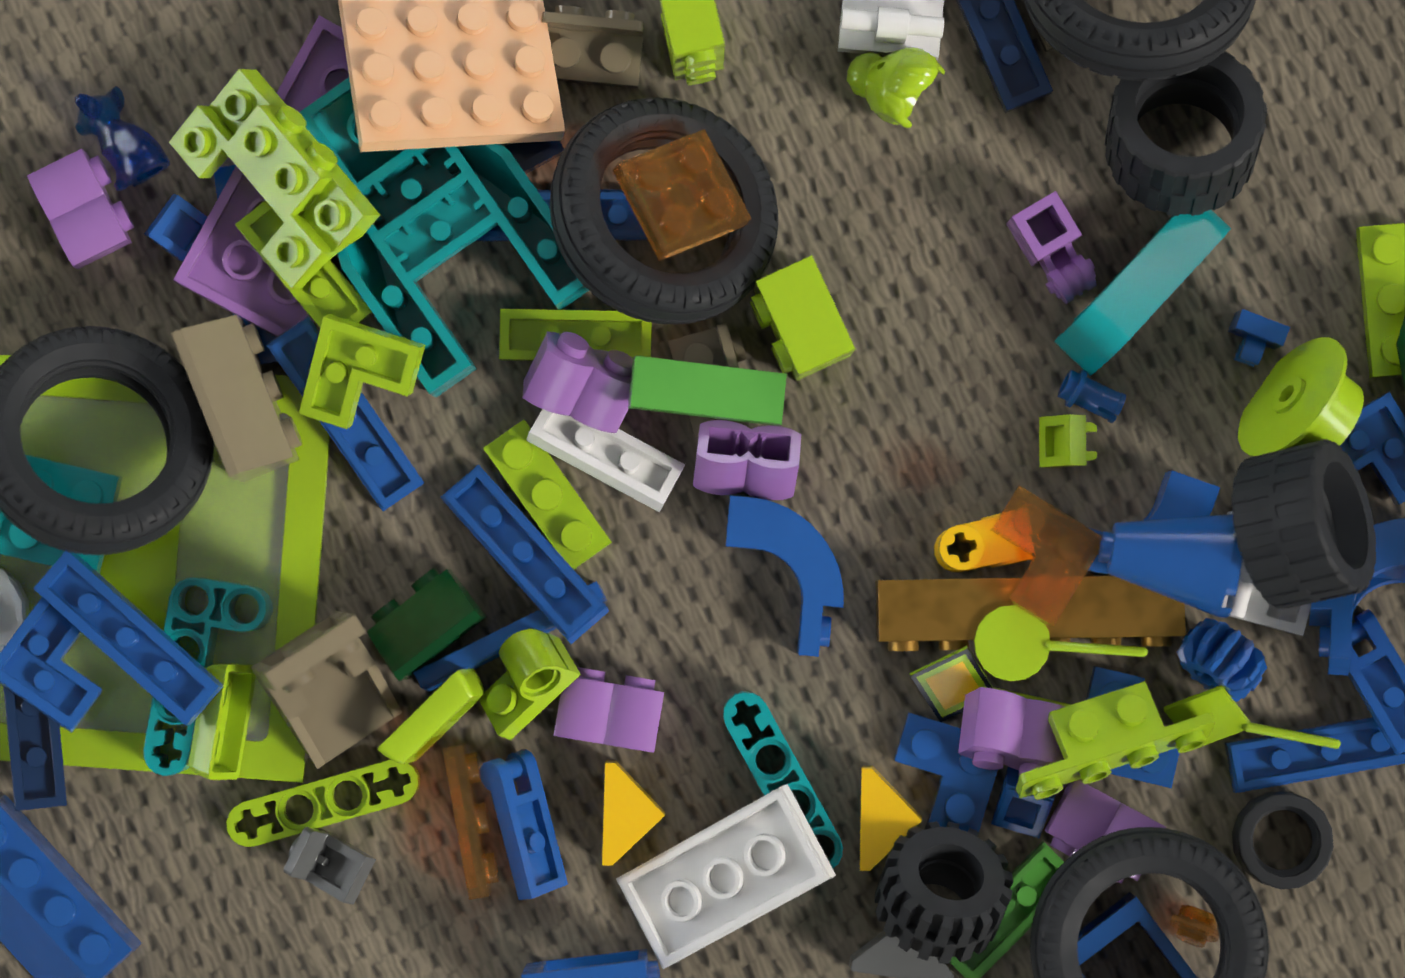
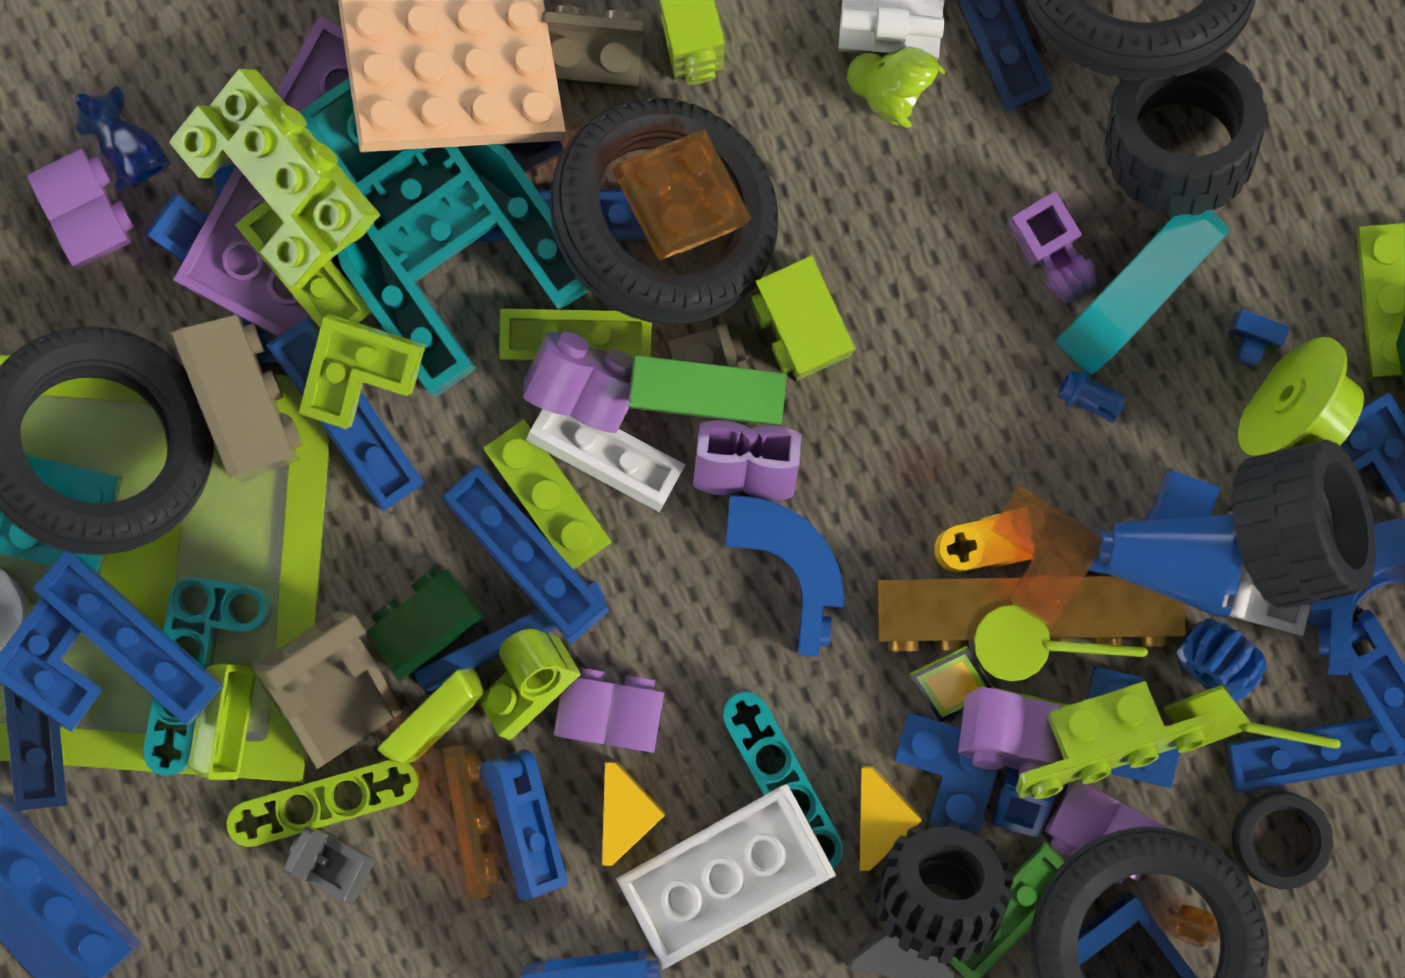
lime tile [1039,414,1097,468] -> none

